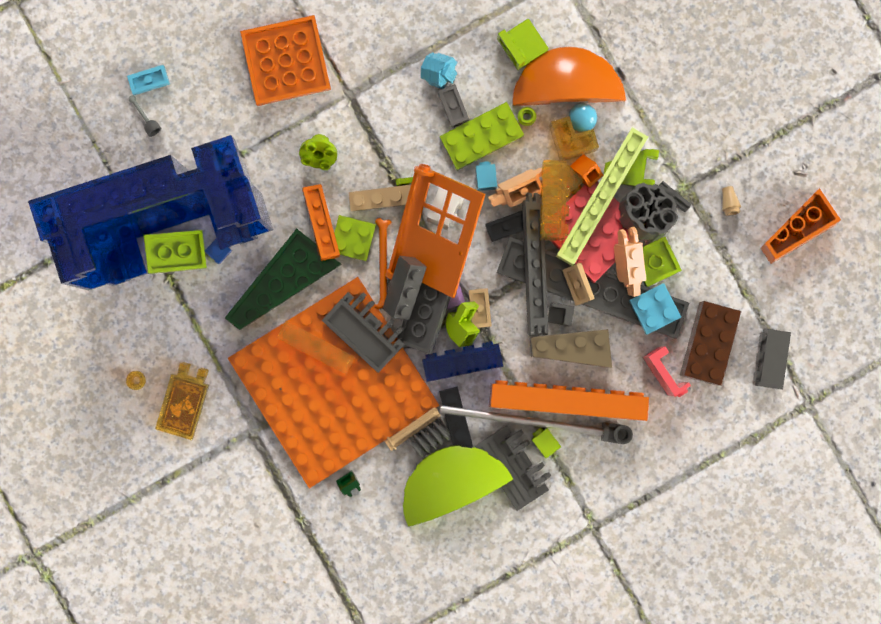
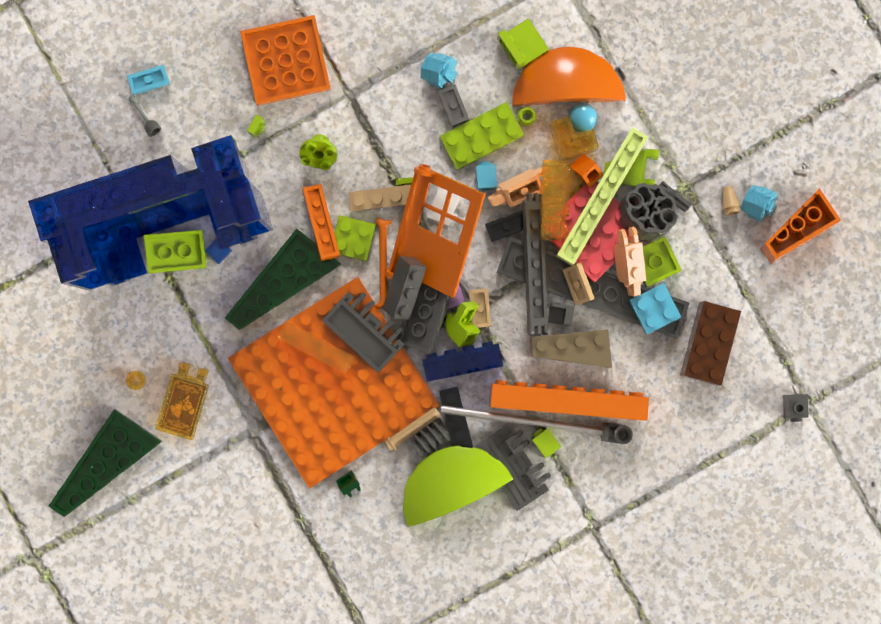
coral panel [642,346,691,397] -> none
dark grey brick [753,329,791,390] -> none
none -> dark green wing [48,409,163,517]
none -> lime plate [247,114,266,138]
none -> medium azure hair [741,185,778,223]
none -> dark grey brick [783,394,809,422]

